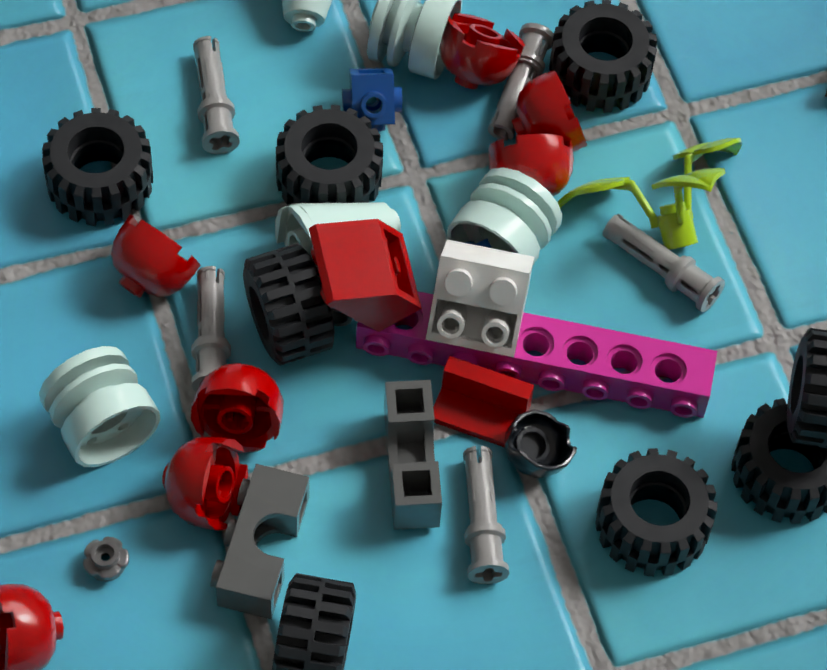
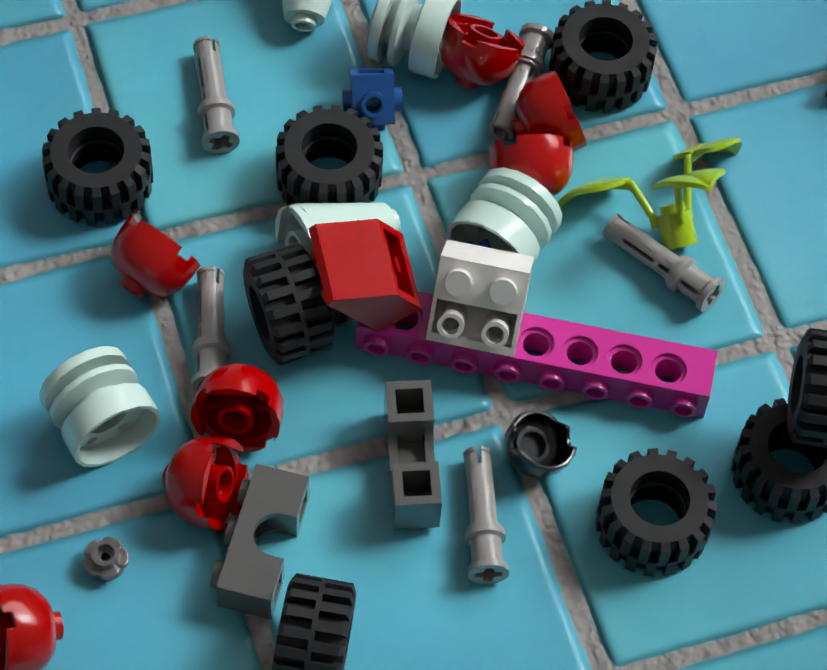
red panel [433,356,534,448] -> none

